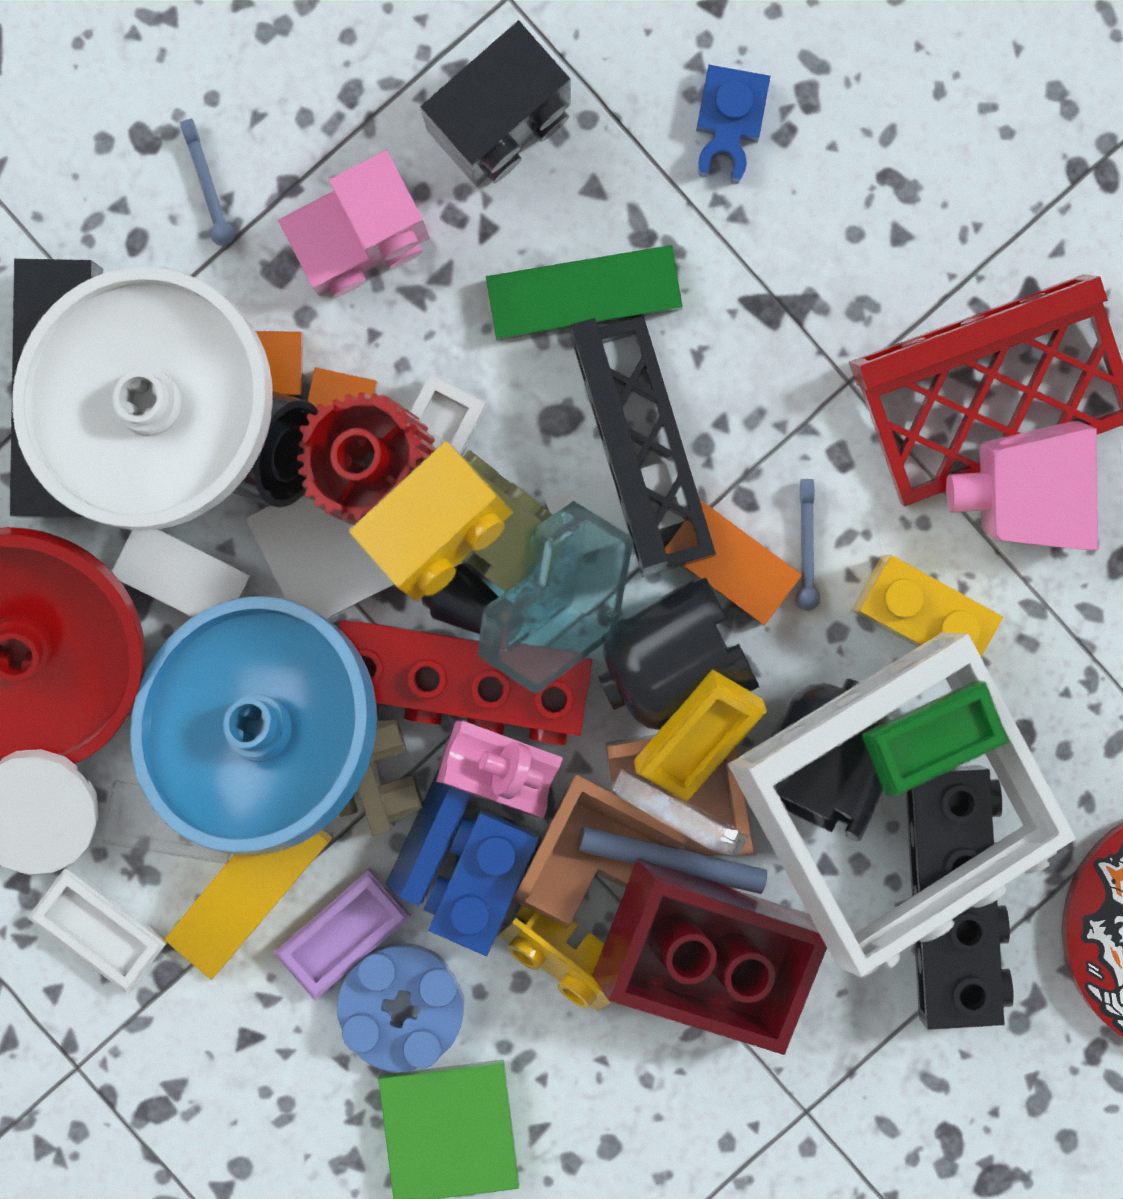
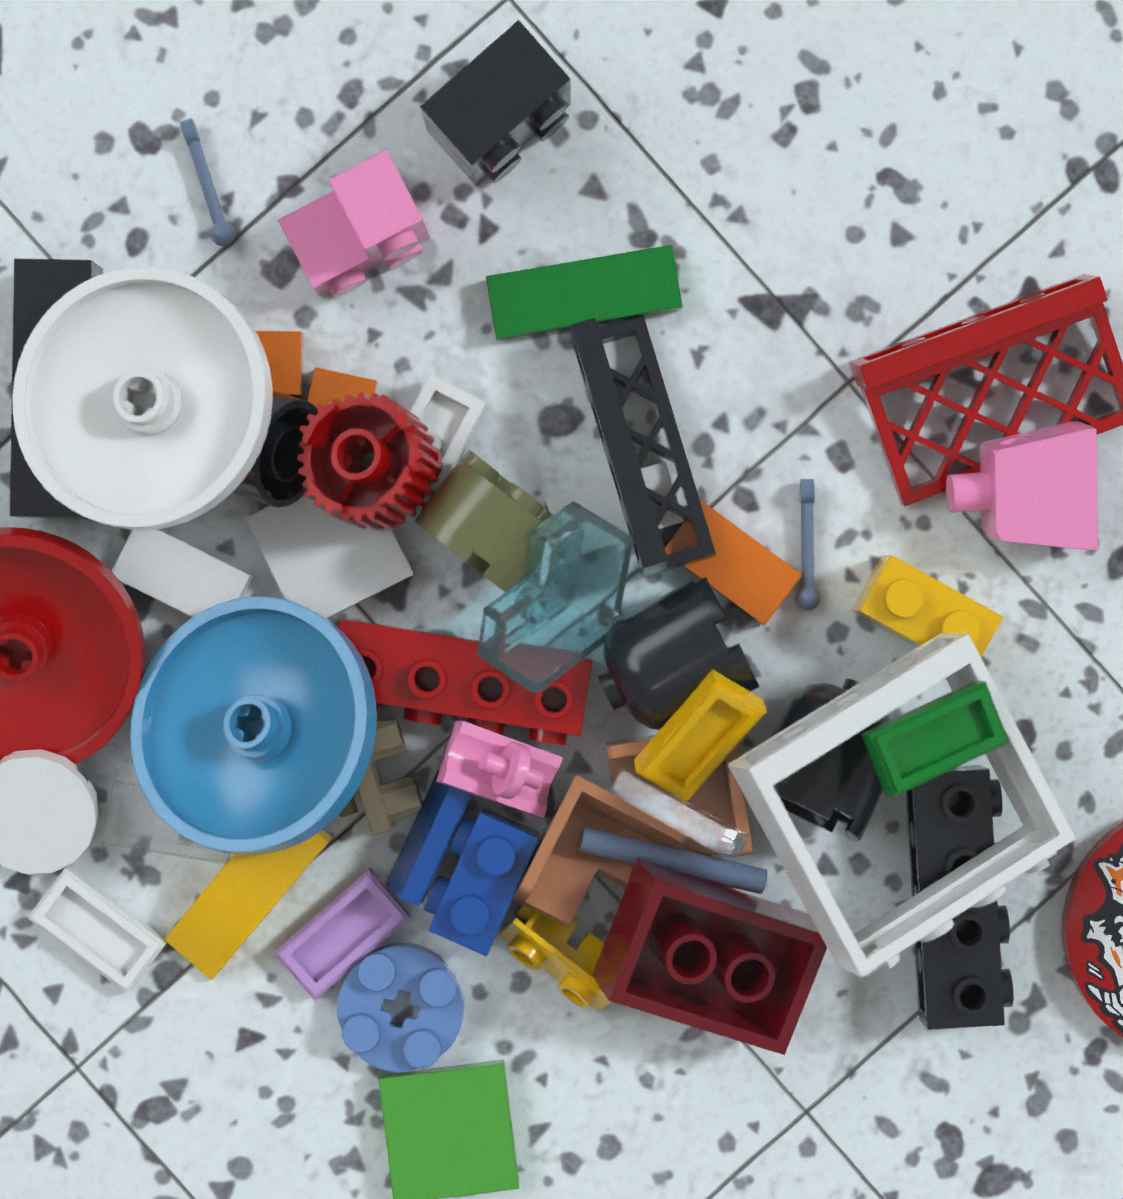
yellow brick [349,441,514,601] -> none
black cone [421,564,519,644] -> none
blue plate [696,64,771,183] -> none

